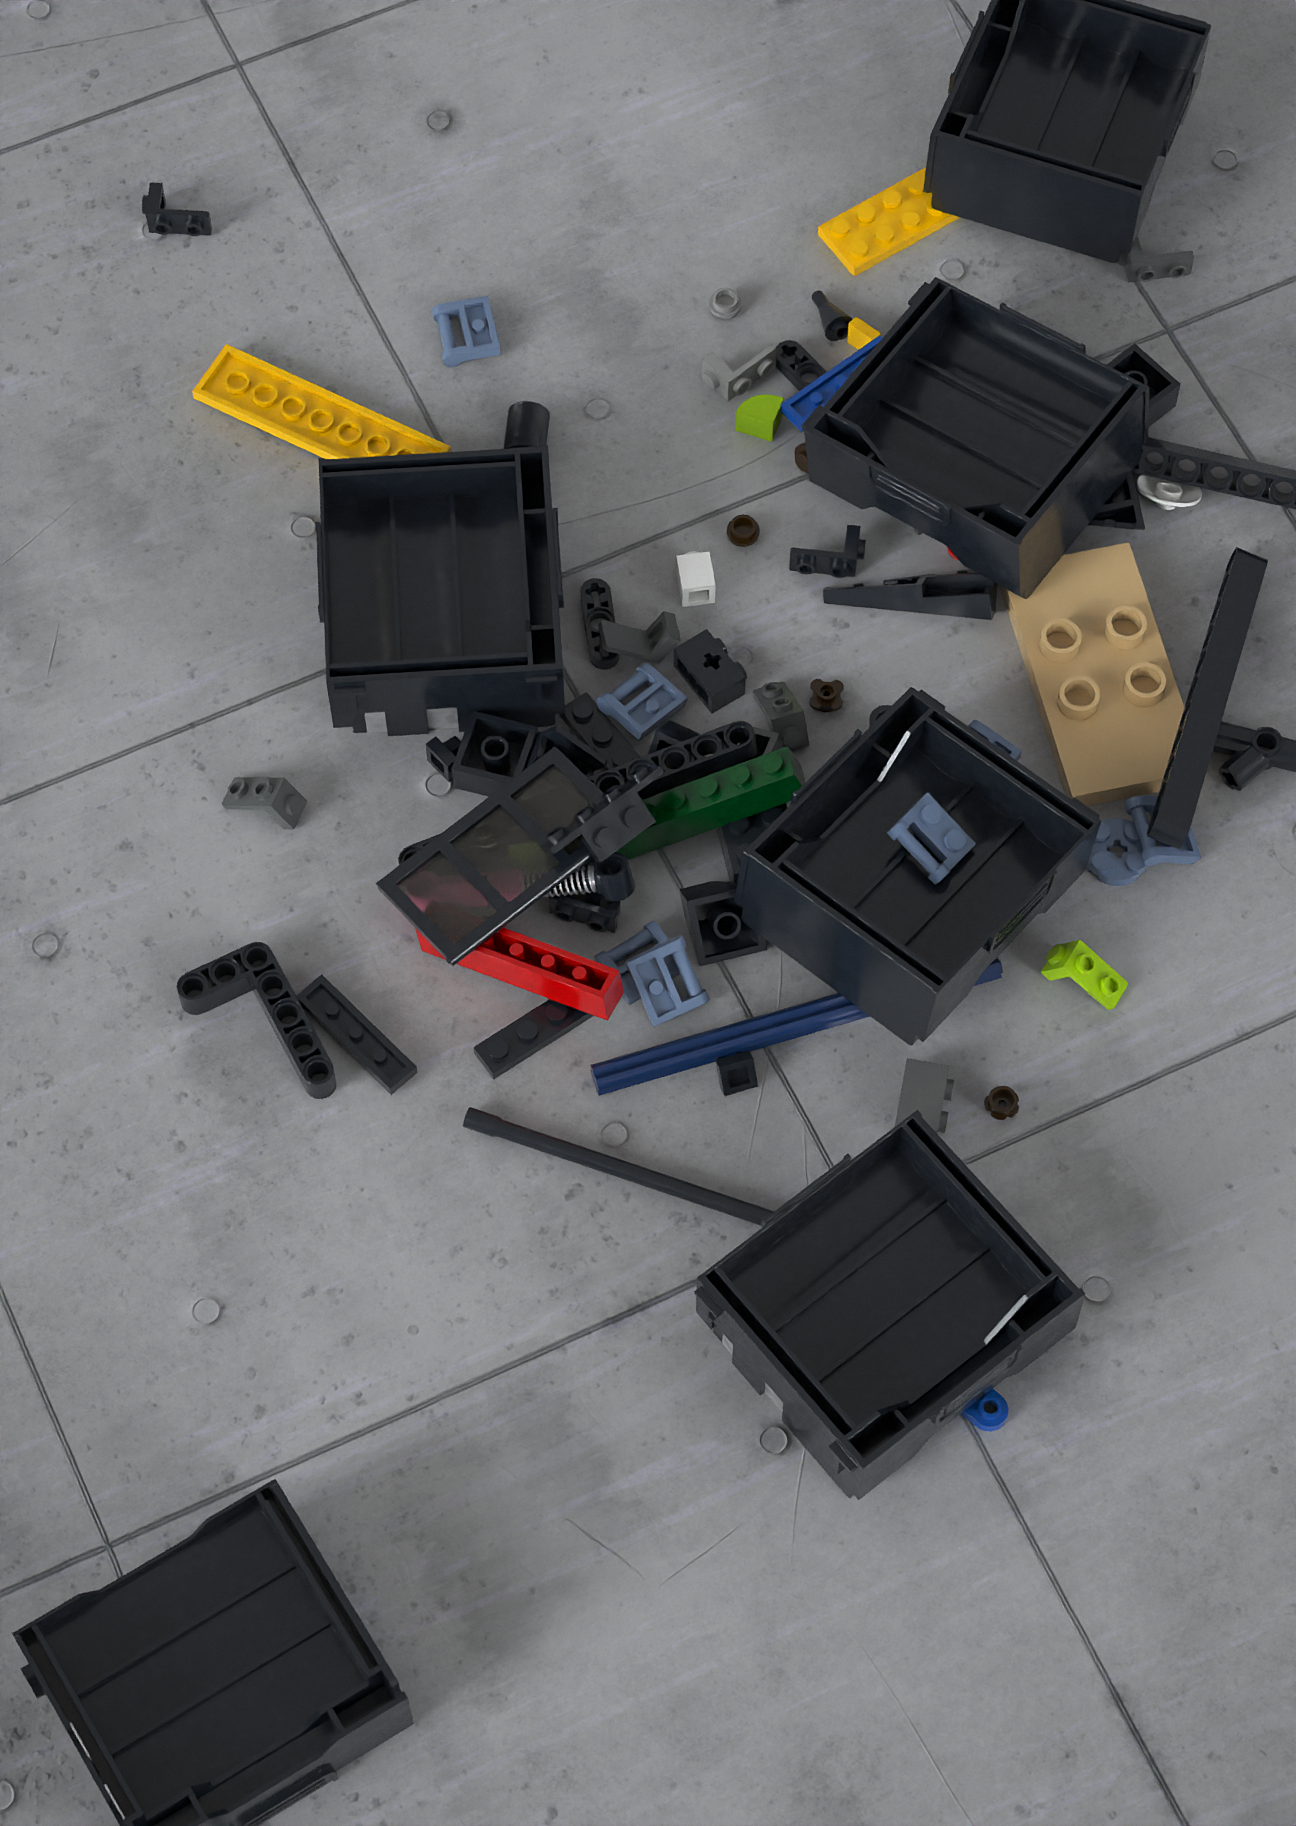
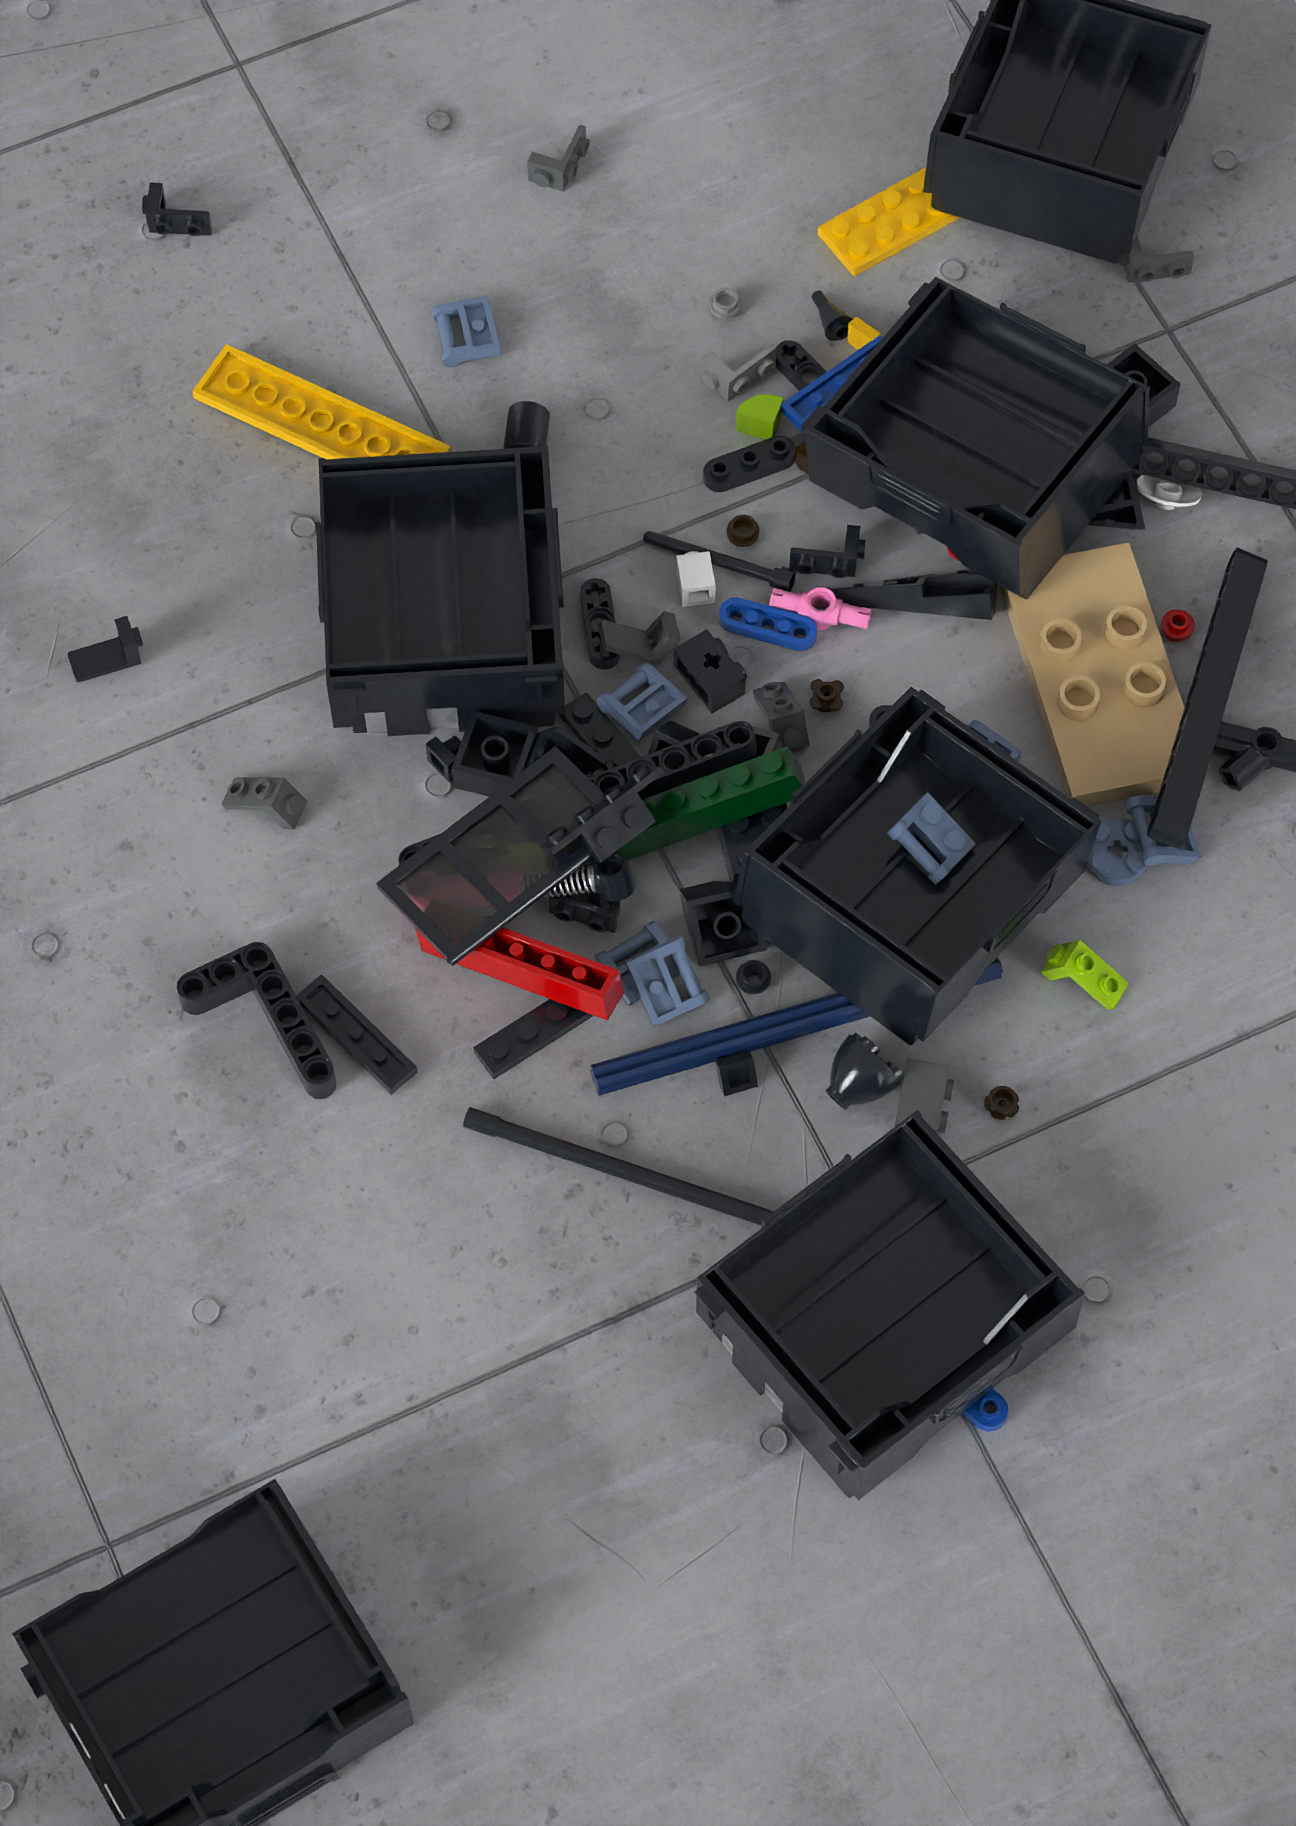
none -> black bracket [67,616,144,682]
none -> dark grey bracket [528,125,590,192]
none -> black piece [643,531,796,592]
none -> black plate [703,436,796,492]
none -> blue plate [719,597,817,651]
none -> black plate [736,960,771,994]
none -> bright pink pin [769,587,872,630]
none -> black piece [825,1032,904,1110]
none -> red plate [1161,609,1195,642]

